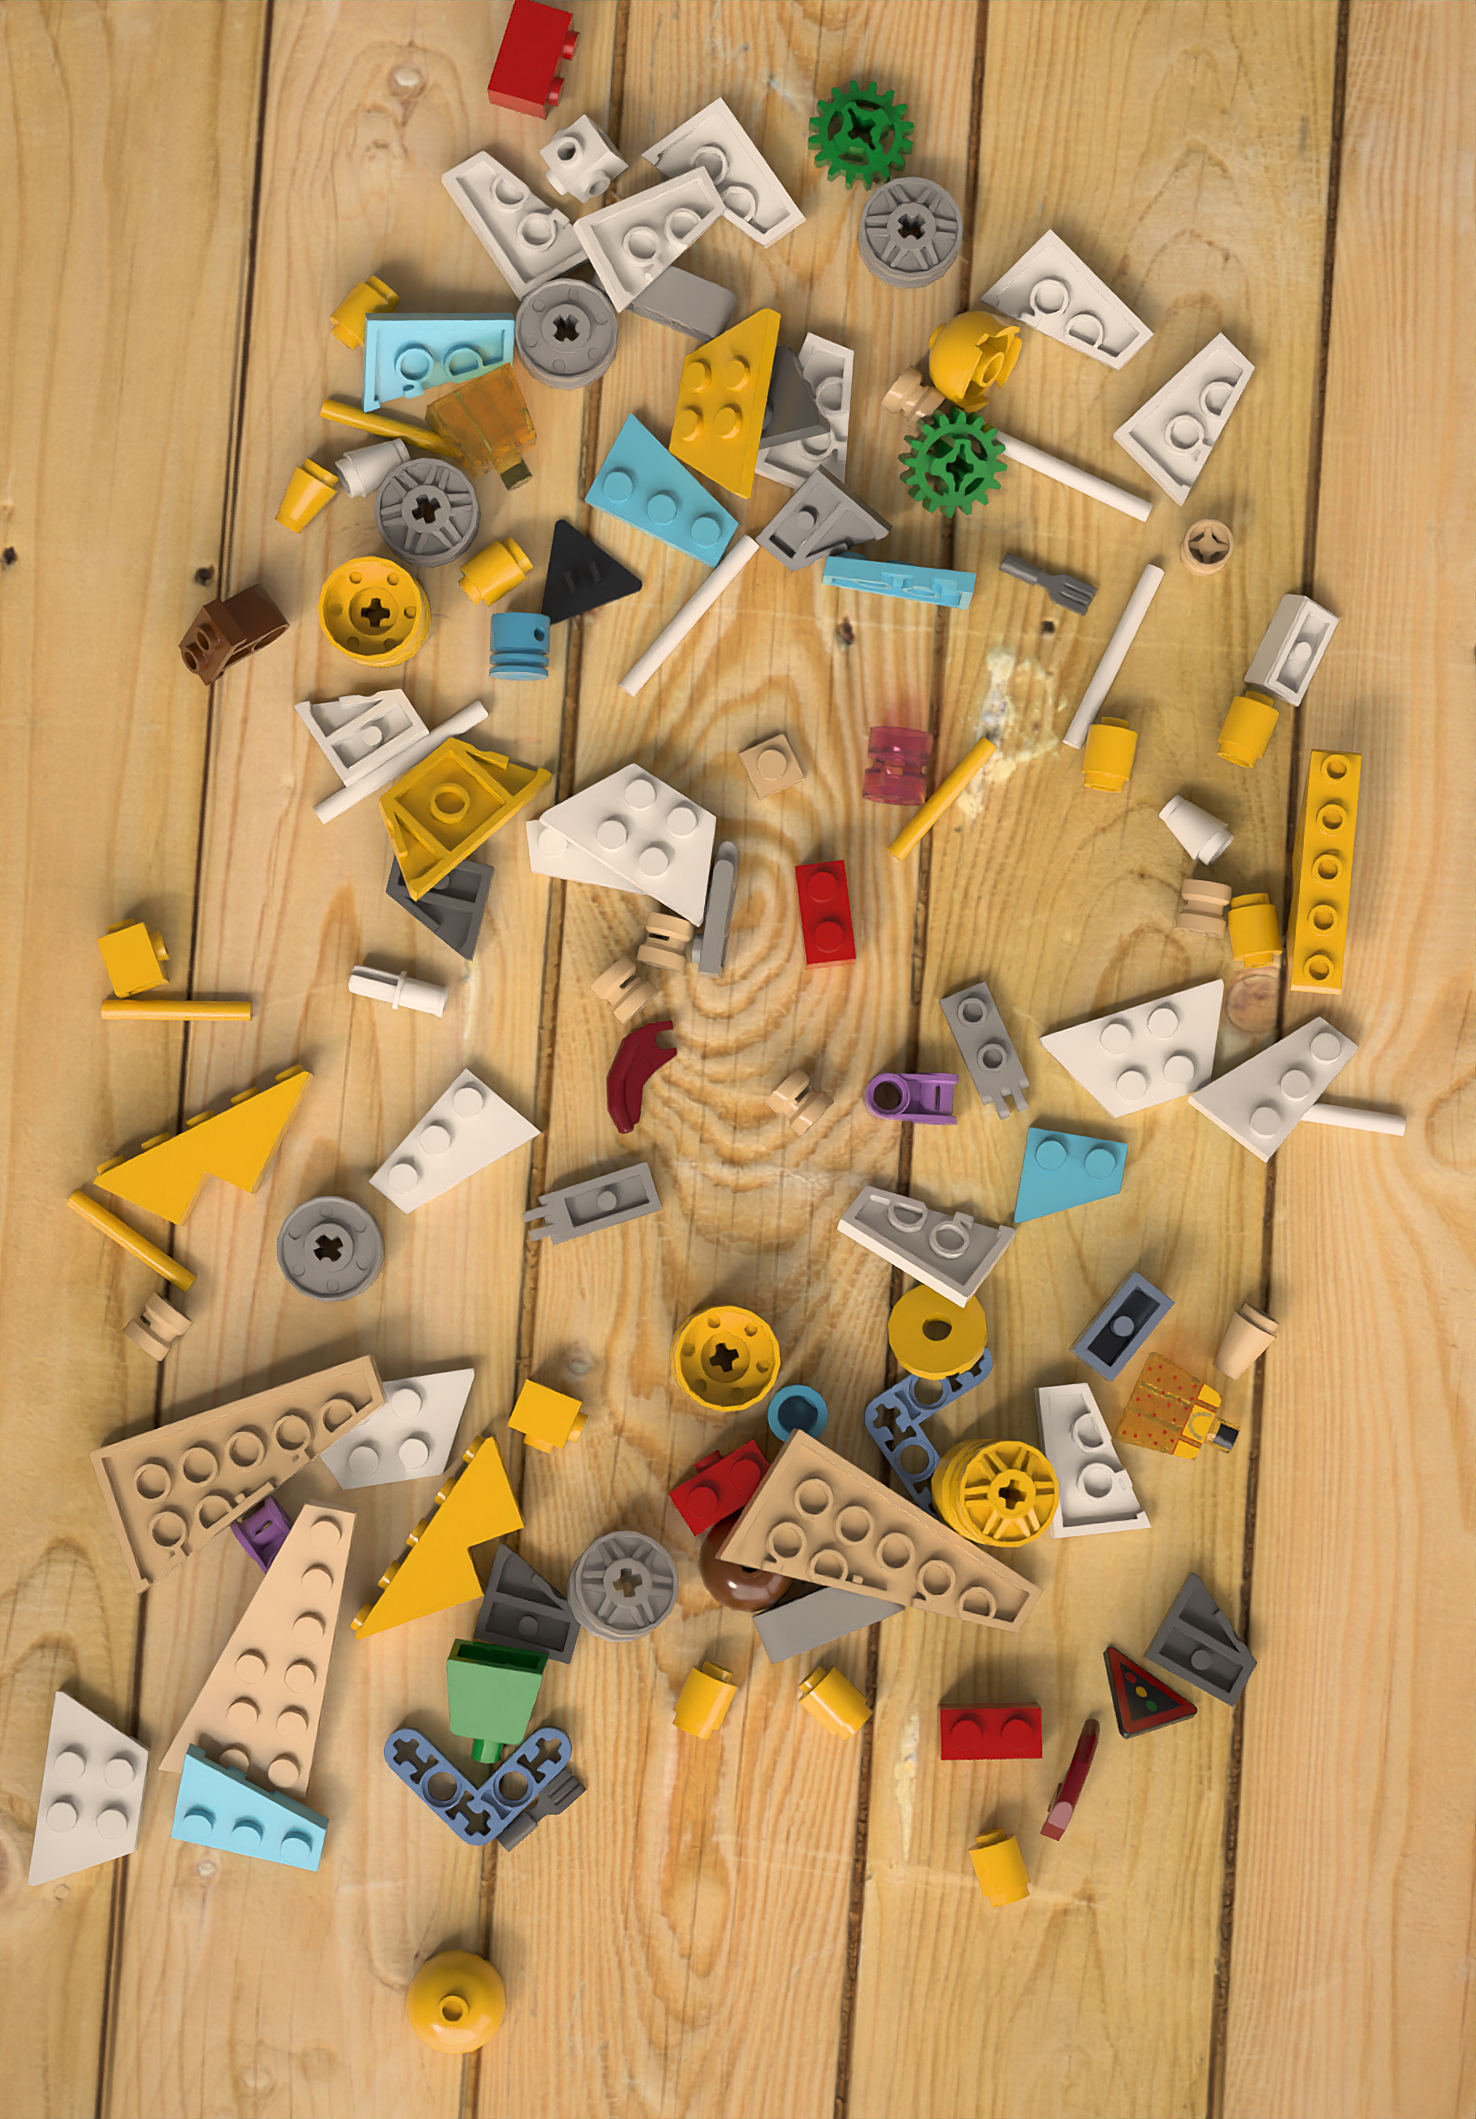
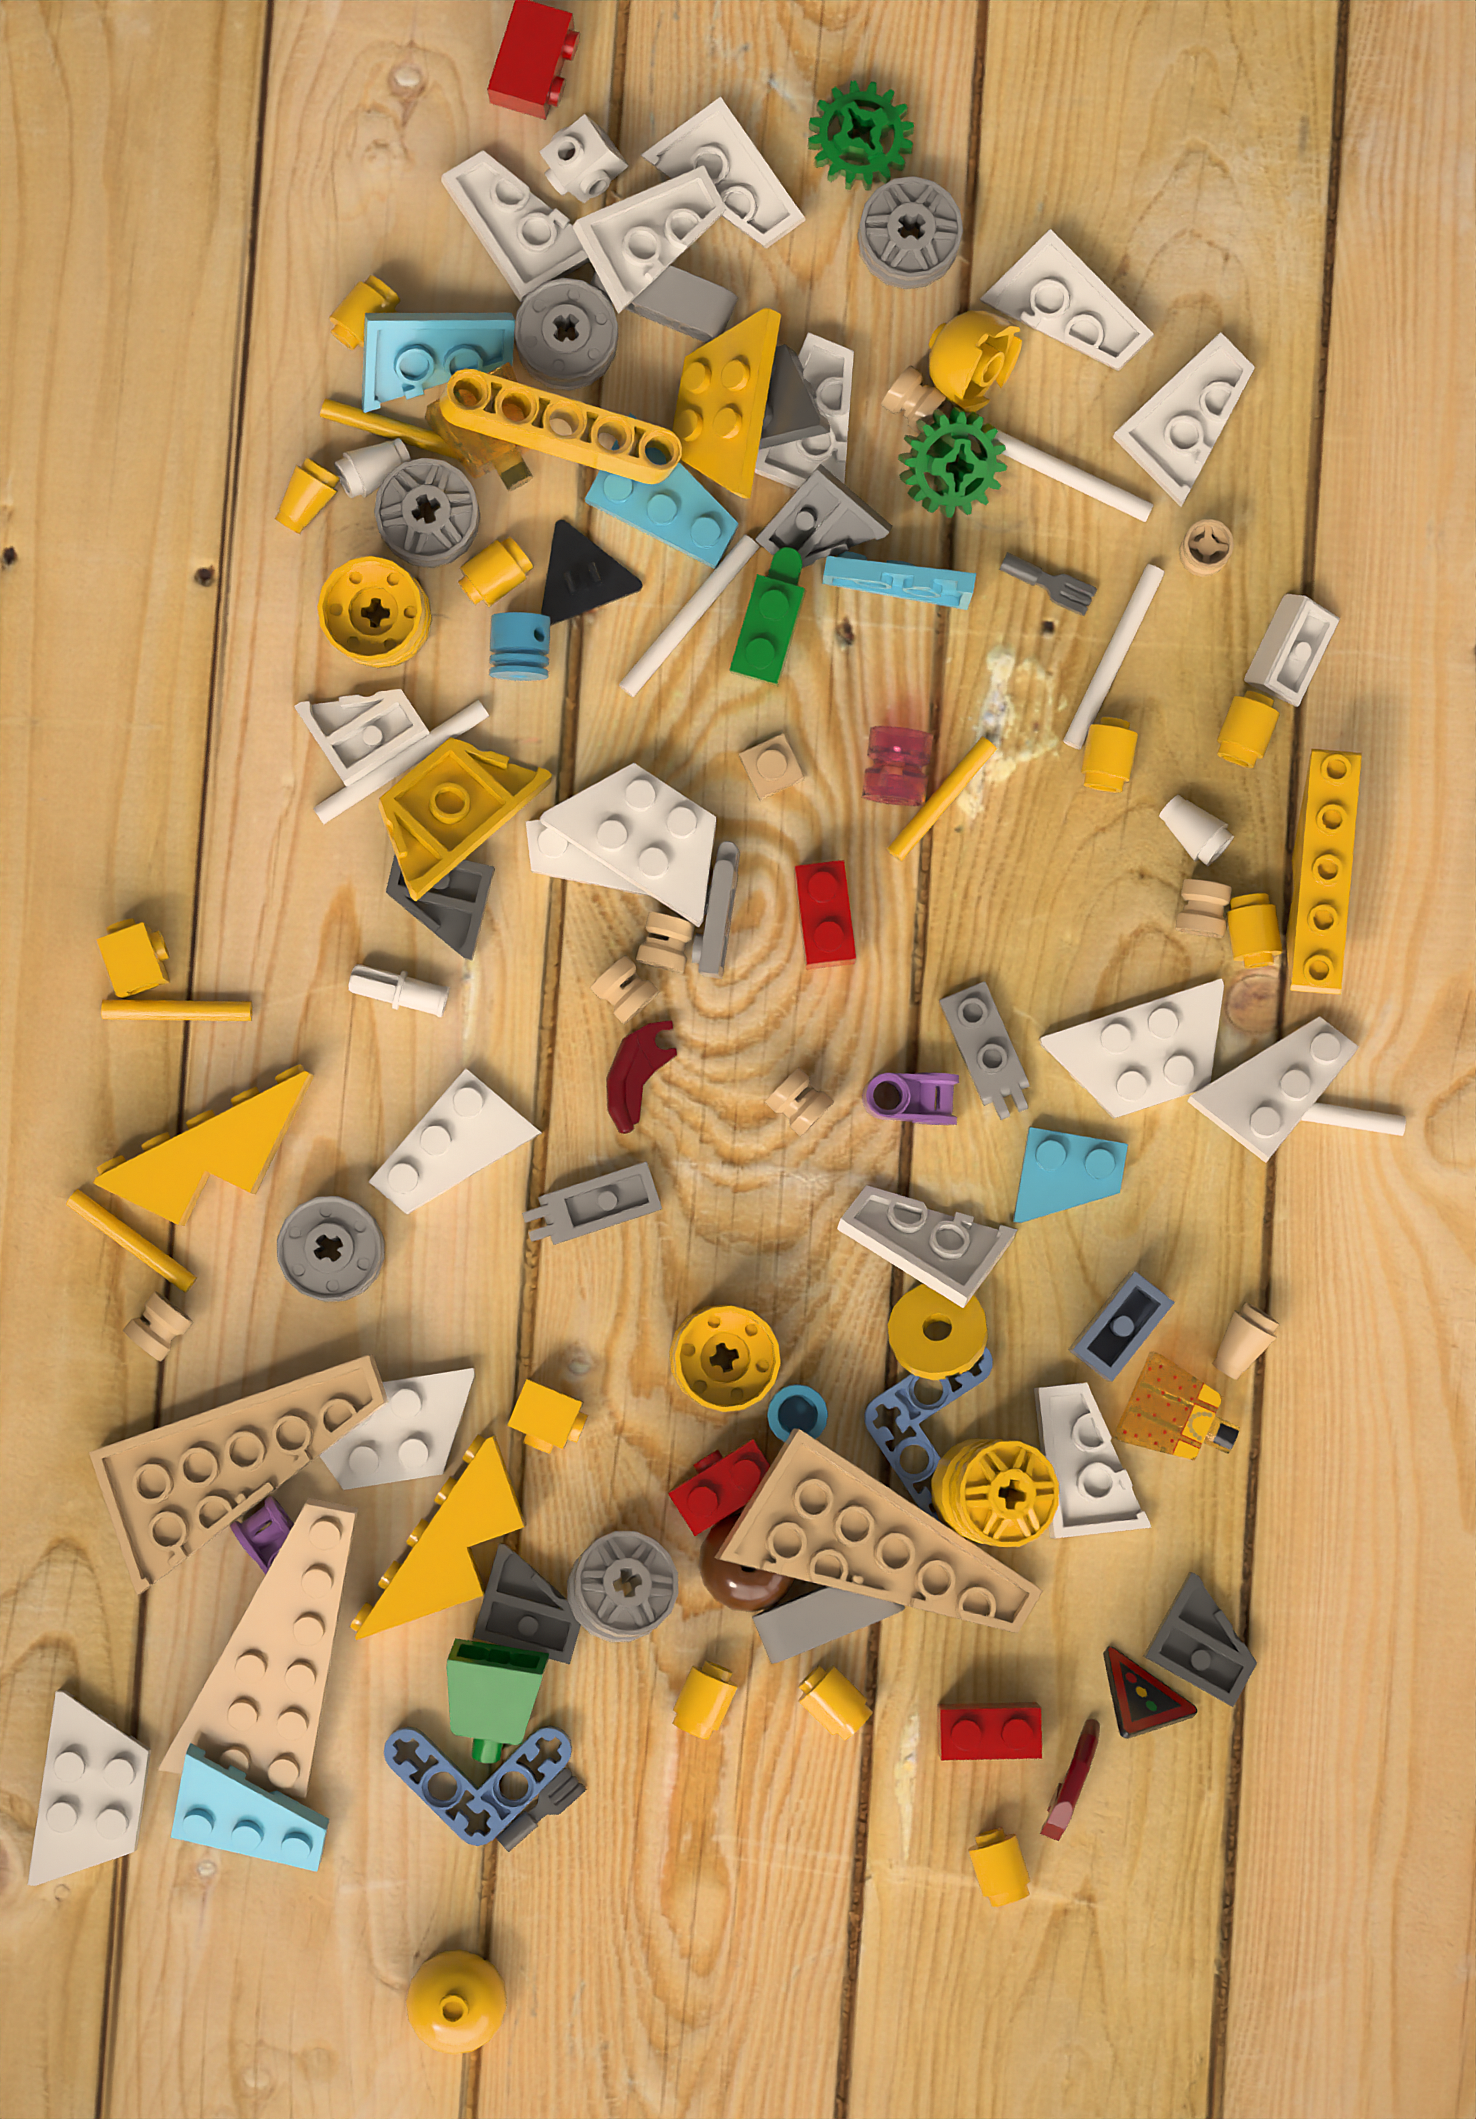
reddish brown pin [178,584,290,686] -> none
none -> yellow beam [439,369,682,484]
none -> green brick [729,547,806,687]

